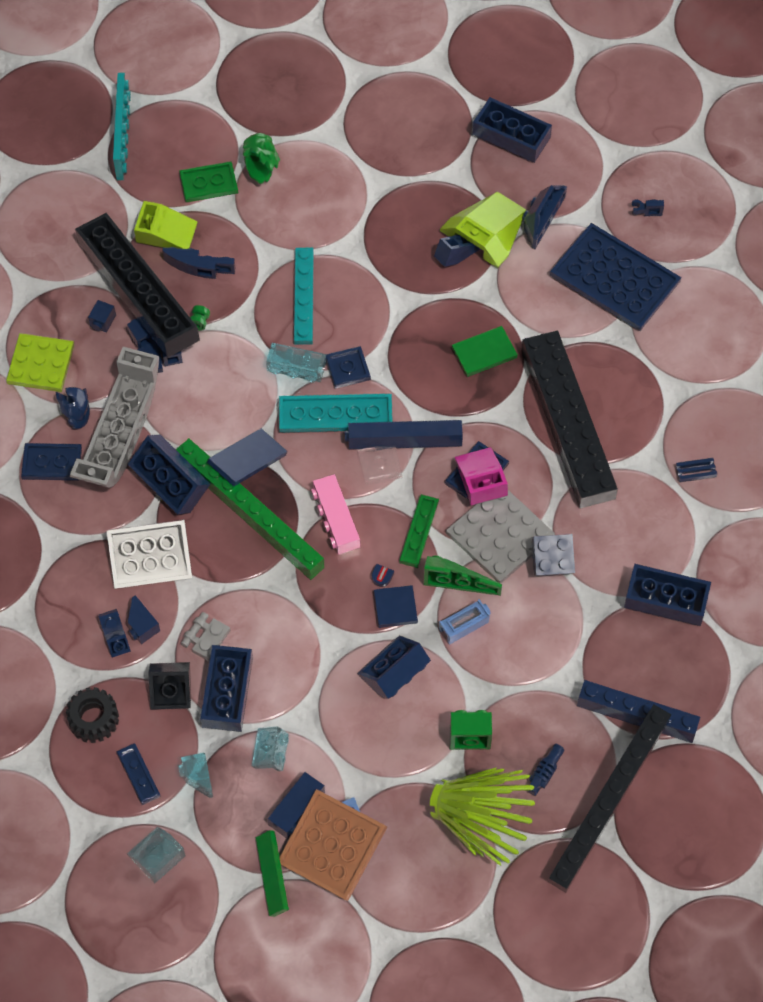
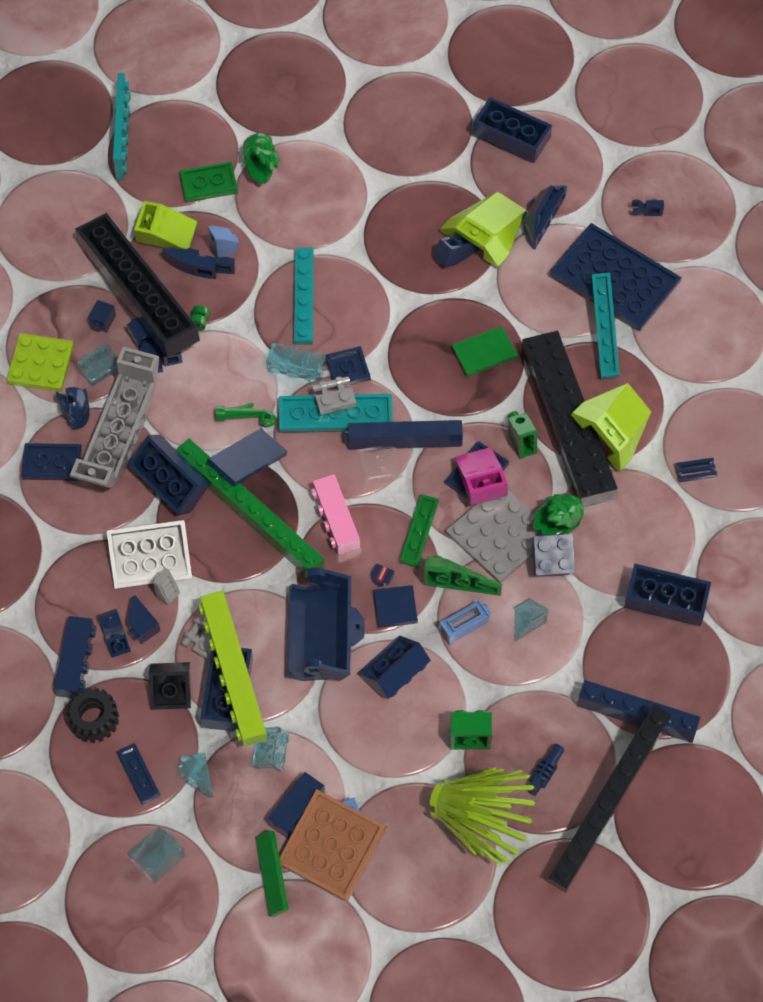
none -> dark blue brick [54,616,96,698]
none -> clear light blue bracket [78,343,118,387]
none -> light grey slope [153,568,180,605]
none -> lime brick [198,590,267,747]
none -> medium blue slope [208,225,239,257]
none -> green plant [216,402,277,427]
none -> dark blue piece [286,568,365,681]
none -> light grey plate [312,376,357,415]
none -> green torso [508,411,537,459]
none -> clear light blue slope [513,598,548,642]
none -> green head [532,493,584,535]
none -> lime wedge [571,383,651,472]
none -> teal plate [592,273,620,379]

